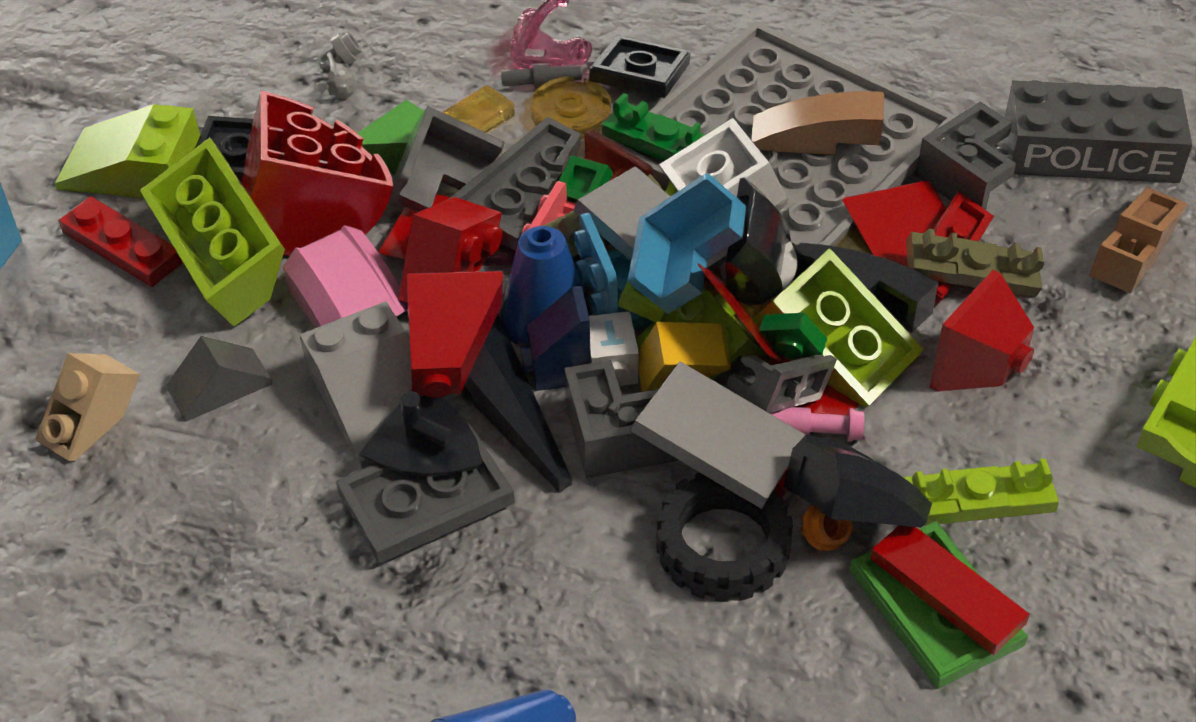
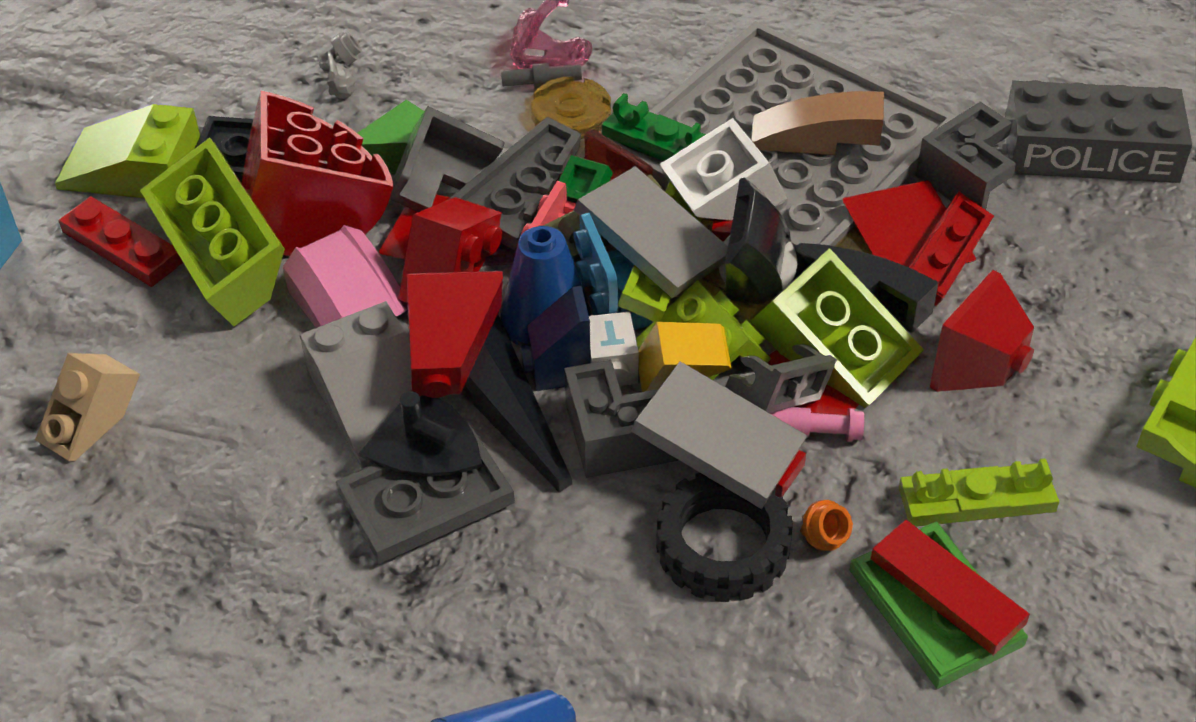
dark grey slope [166,336,272,422] -> none
clear yellow tile [442,85,515,133] -> none
black tile [589,35,691,98] -> none
dark azure panel [628,174,746,314] -> none
red sticker [697,263,785,363] -> none
green plate [759,312,827,359] -> none
black slope [784,435,932,528] -> none
olive plate [906,229,1044,297] -> none
medium nougat slope [1089,187,1188,294] -> none

